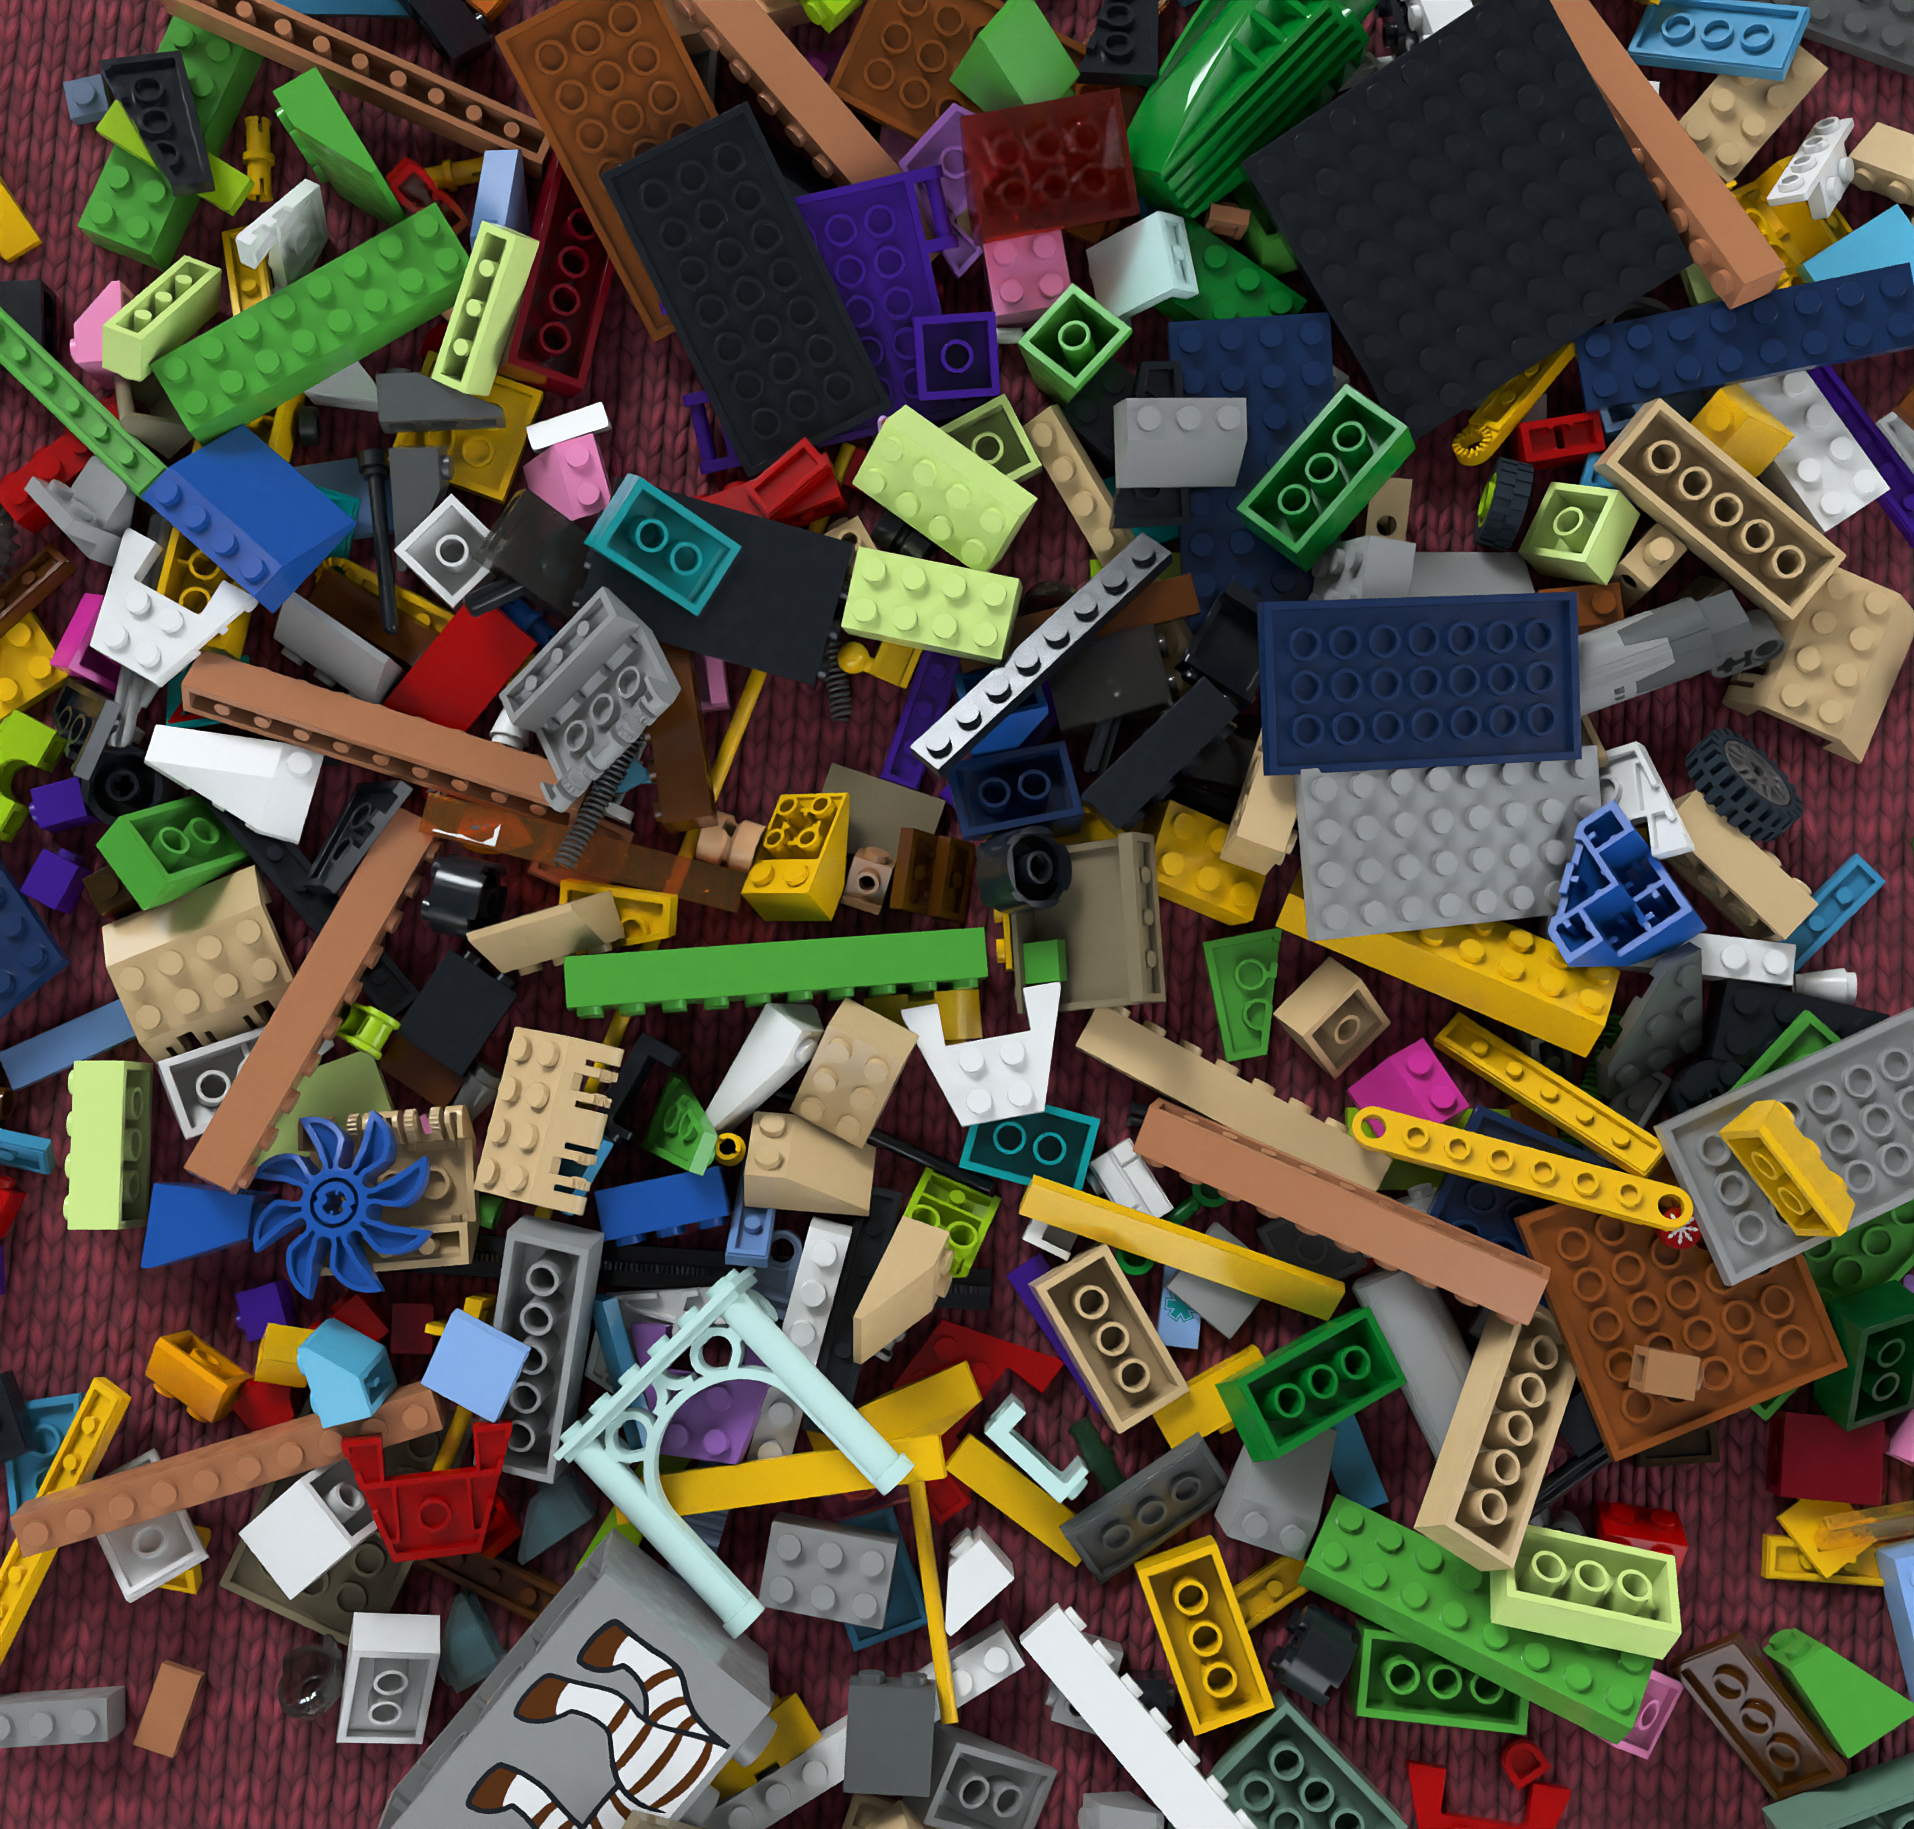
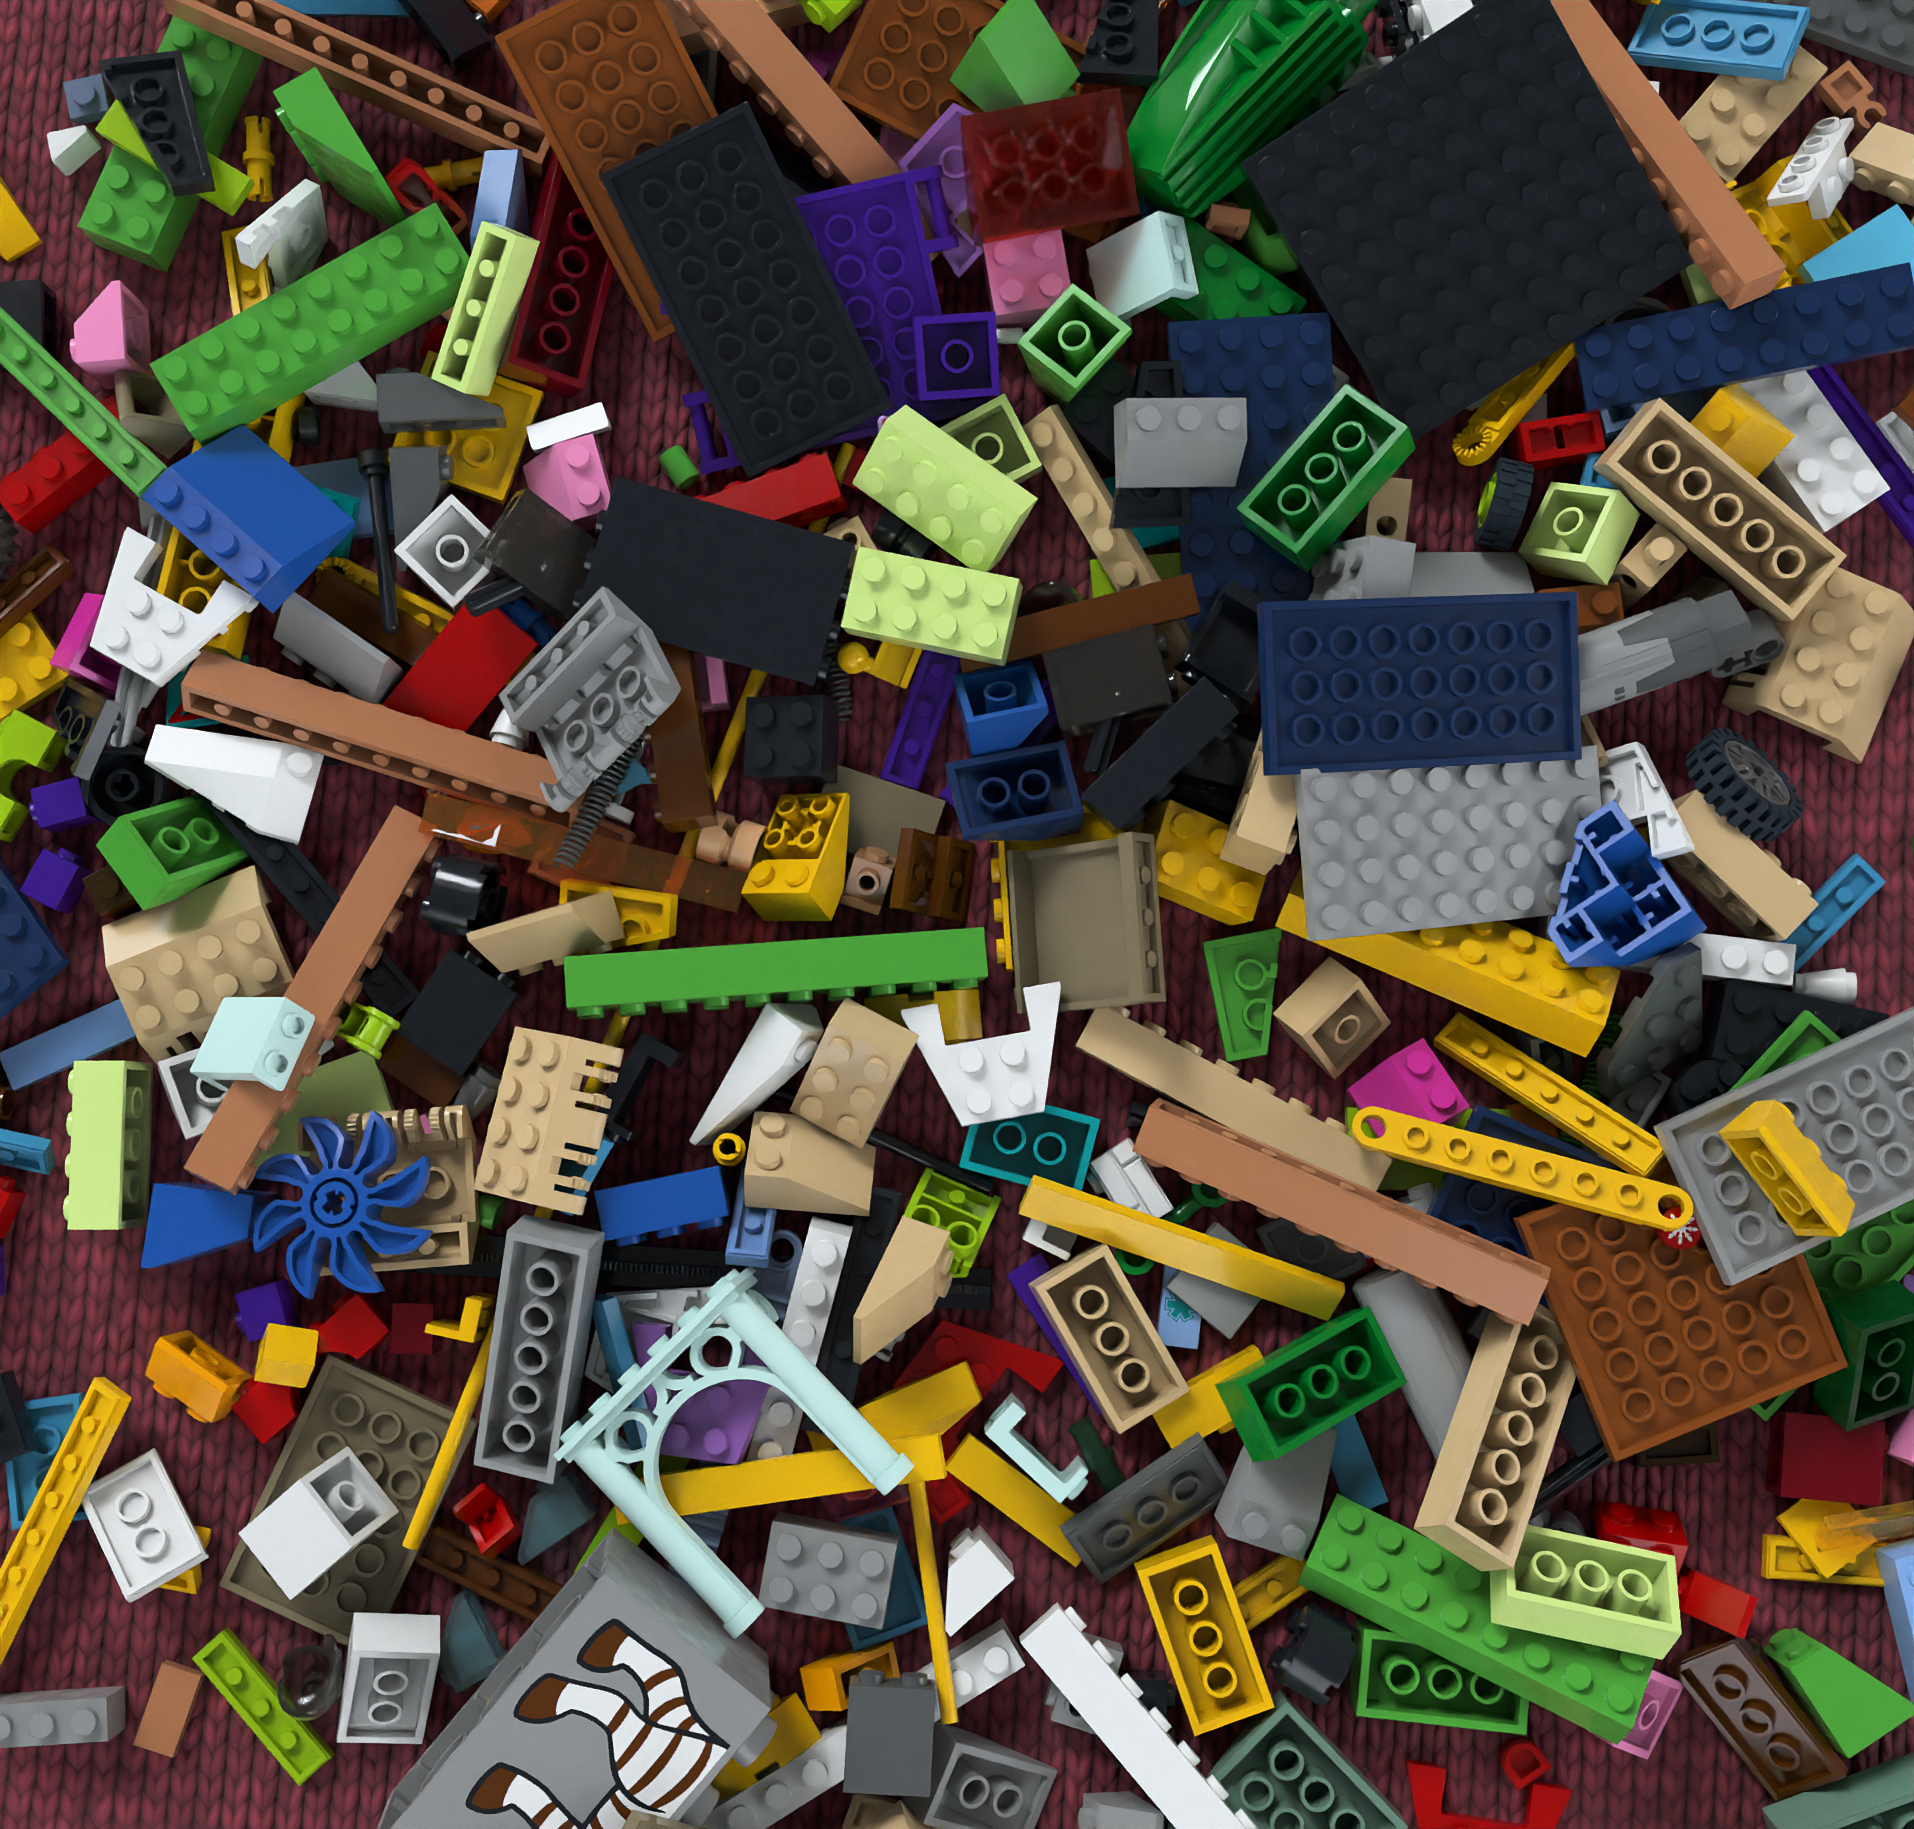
nougat brick [10,1380,449,1558] -> none
light grey piece [24,456,136,567] -> none
yellowish green brick [102,255,222,382] -> none
medium azure slope [297,1318,398,1429] -> none
black wing [301,780,413,894] -> none
red wing [341,1418,512,1563] -> none
light blue tile [420,1308,531,1423] -> none
teal slope [584,473,742,616] -> none
bright green wing [641,1071,718,1176] -> none
red tile [743,437,833,521] -> none
plate [910,532,1173,778] -> none
black brick [976,826,1072,915] -> none
bright green tile [1023,939,1068,985] -> none
medium nougat brick [1628,1344,1703,1401] -> none
none -> white slope [47,125,101,176]
none -> light aqua panel [189,997,315,1091]
none -> lime tile [192,1627,335,1786]
none -> bright green hinge [658,445,701,491]
none -> black brick [744,694,839,785]
none -> light orange slope [800,1641,901,1711]
none -> red slope [1677,1564,1758,1639]
none -> nougat plate [1814,60,1887,136]

